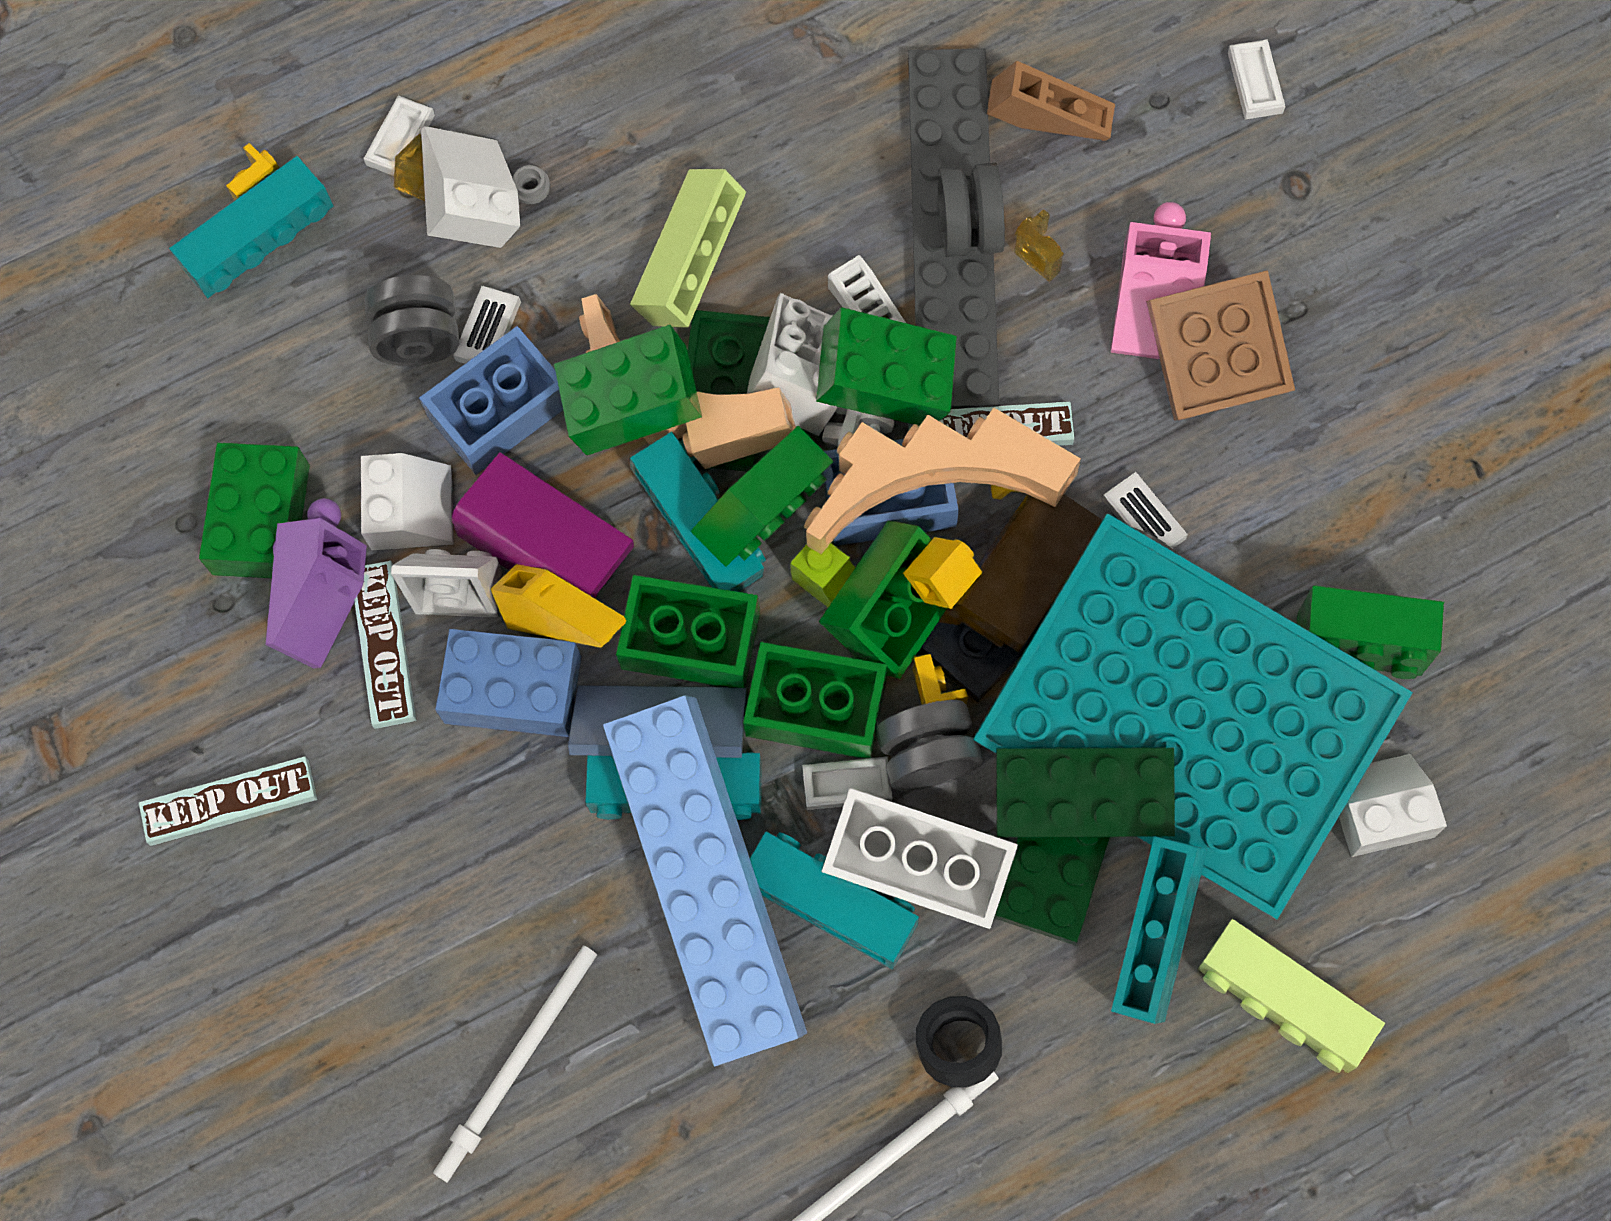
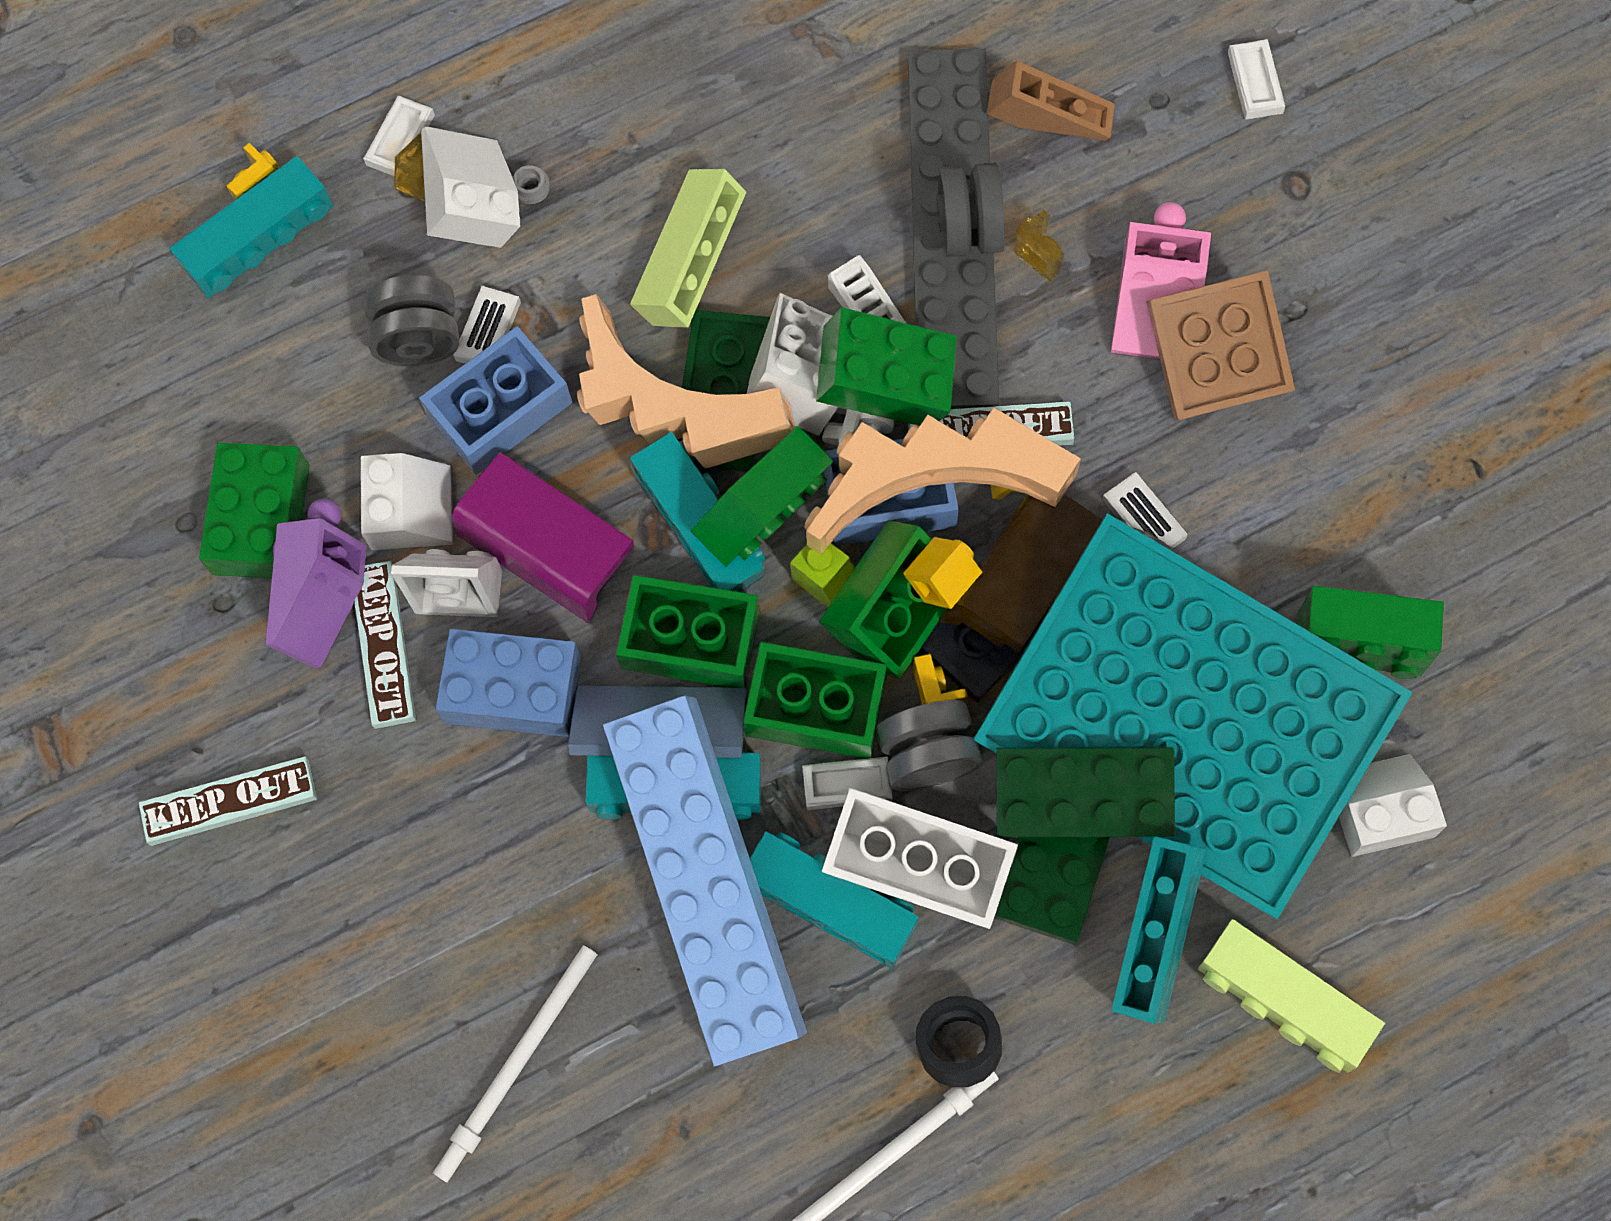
yellow slope [490,564,626,648] -> none
green brick [554,325,702,456] -> none

